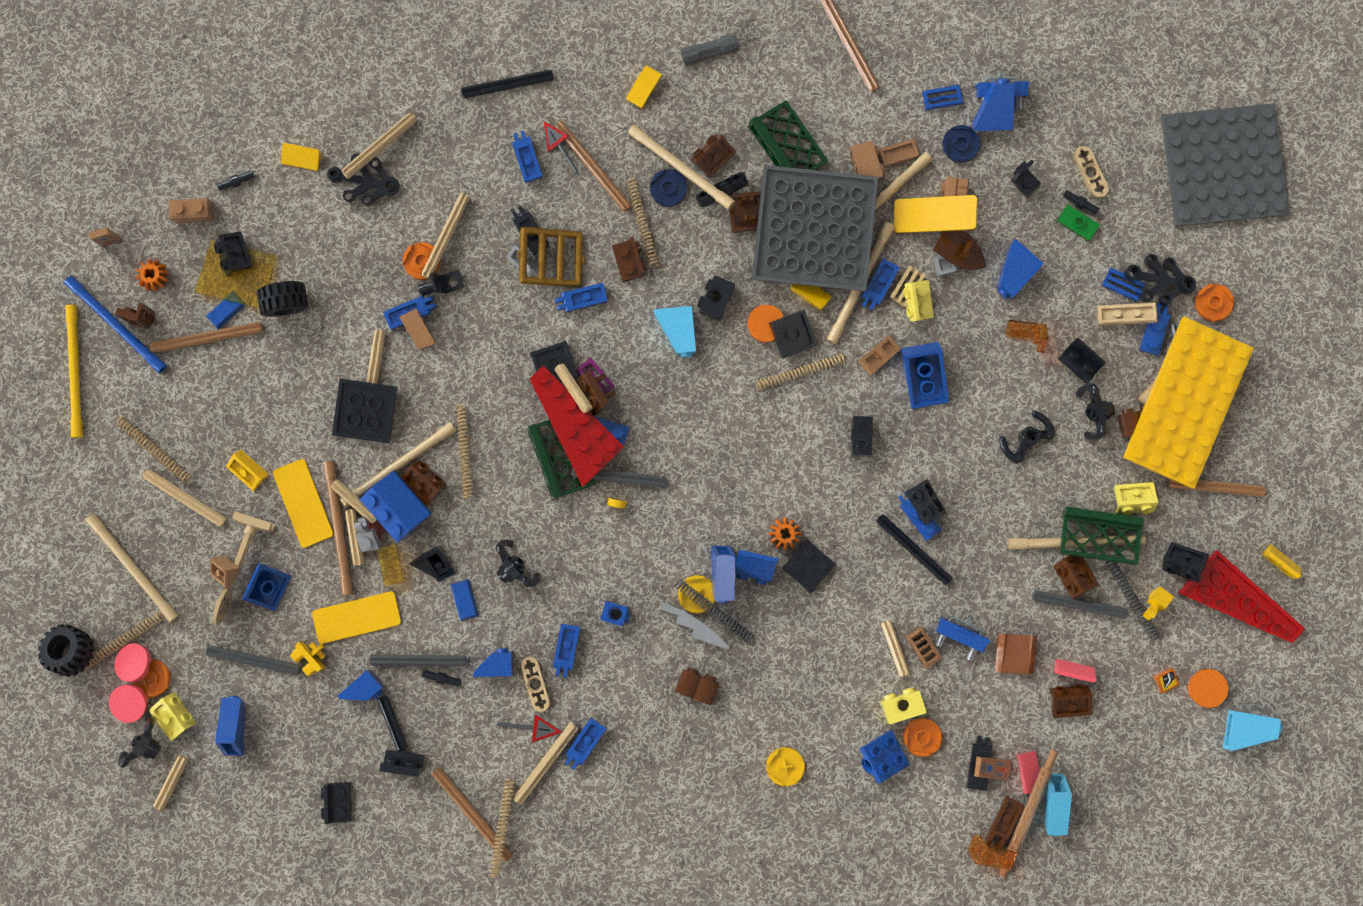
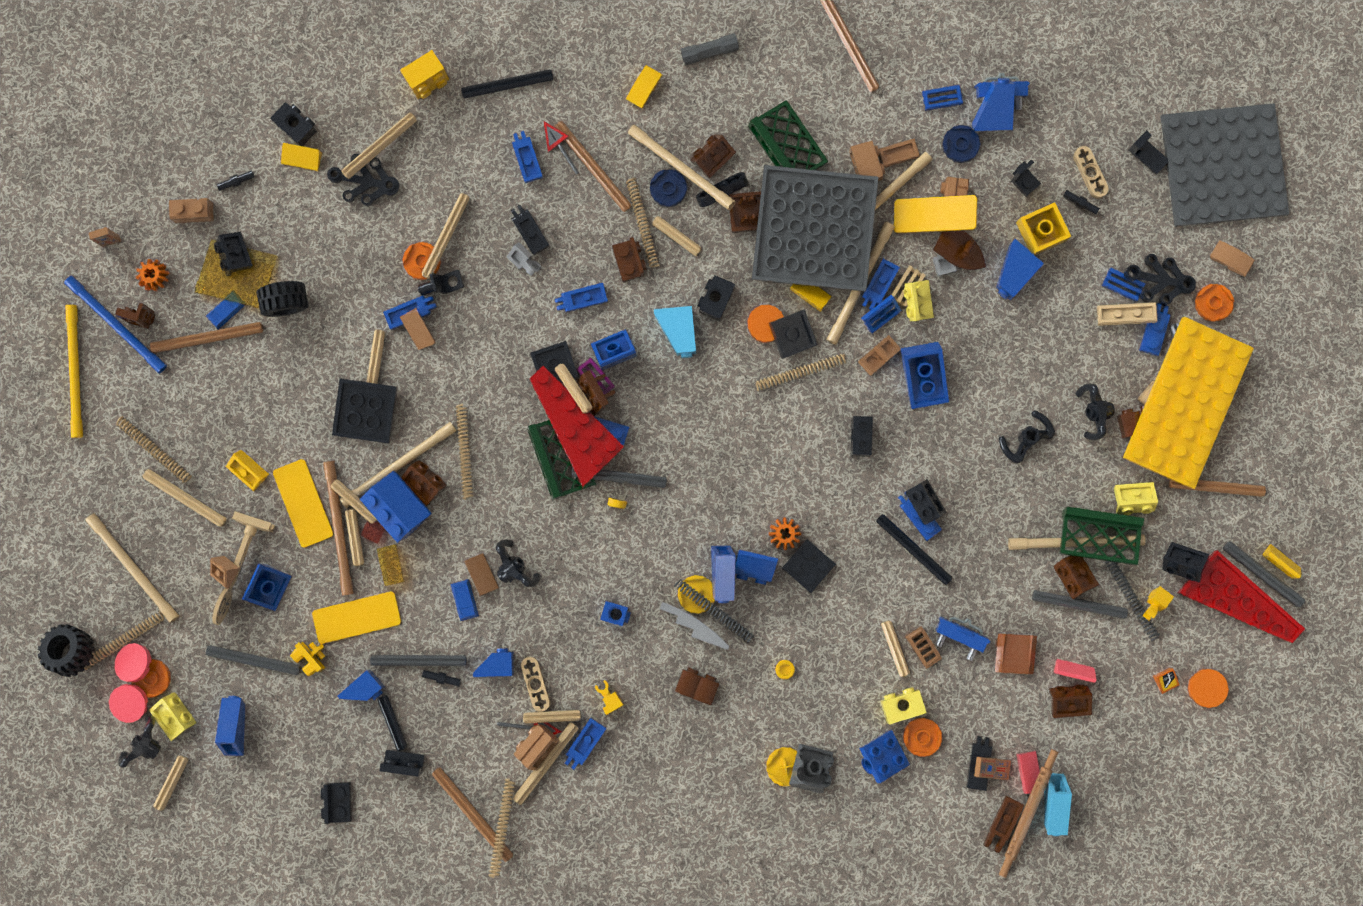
light grey plate [354,517,381,552] -> none
black slope [409,546,455,582] -> none
pearl gold bar [517,227,585,288] -> none
blue hinge [553,623,580,678] -> none
clear orange bracket [968,835,1017,870] -> none
clear orange bracket [1005,320,1048,353] -> none
green plate [1056,204,1100,241] -> none
black bracket [1058,338,1106,384] -> none
medium azure slope [1223,710,1283,751] -> none
none -> black brick [270,102,317,146]
none -> yellow brick [400,50,449,99]
none -> medium nougat slope [464,553,499,596]
none -> medium nougat brick [514,724,560,771]
none -> tan axle [523,710,581,723]
none -> blue slope [591,329,637,371]
none -> yellow piece [595,680,624,715]
none -> tan axle [652,216,701,256]
none -> yellow tile [775,660,795,679]
none -> dark grey slope [789,744,834,793]
none -> blue tile [861,295,902,334]
none -> yellow brick [1016,202,1071,255]
none -> black bracket [1128,130,1168,174]
none -> medium nougat slope [1210,240,1255,277]
none -> dark grey axle [1223,541,1305,607]

